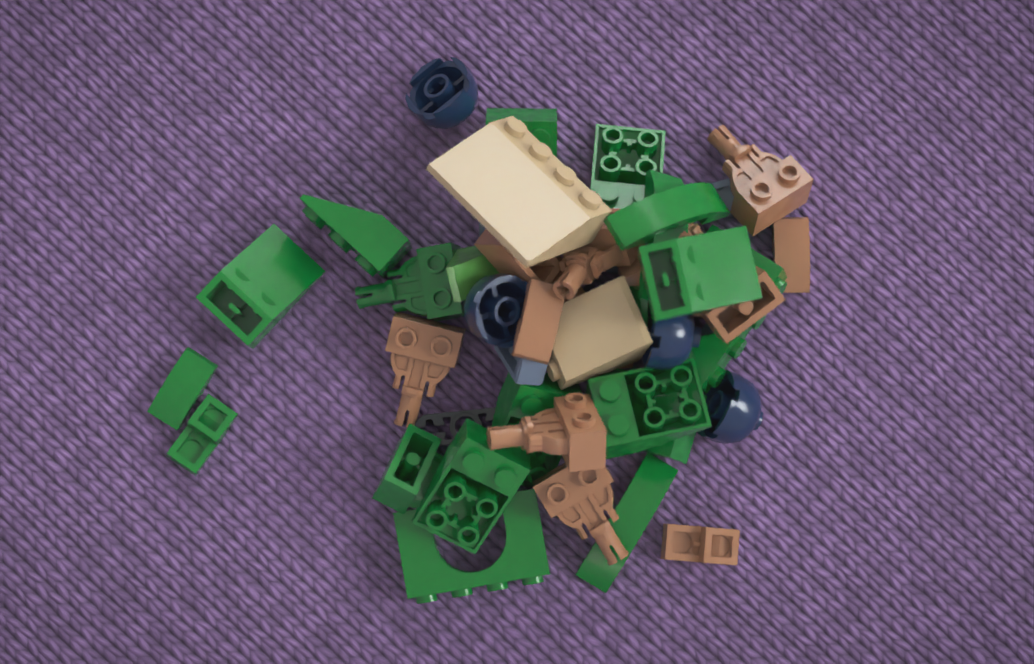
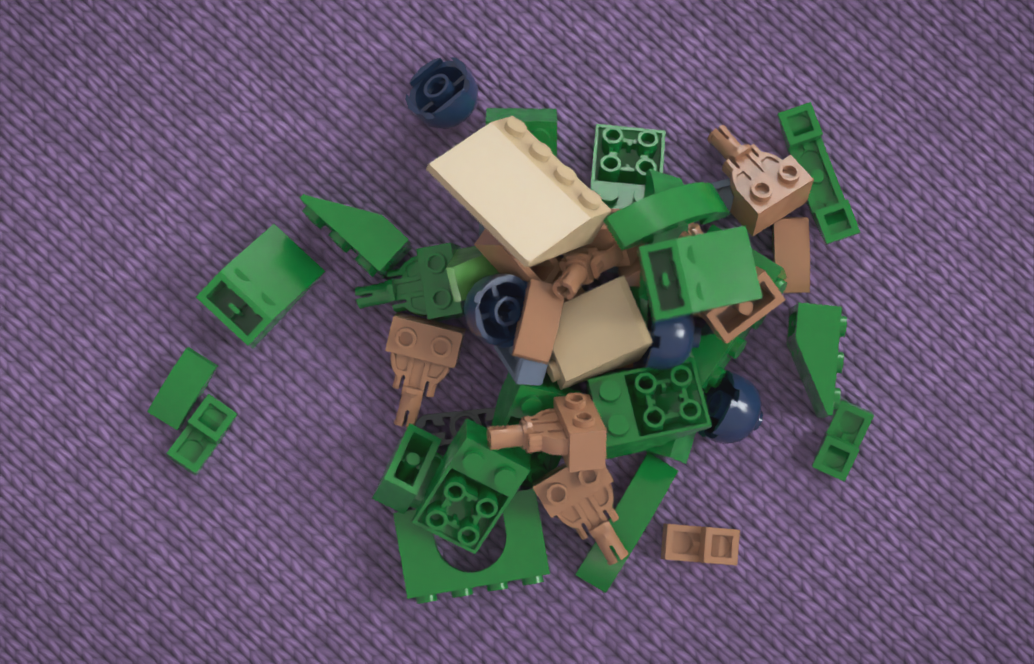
none -> green slope [777,102,860,245]
none -> green slope [786,302,847,418]
none -> green slope [812,399,874,482]

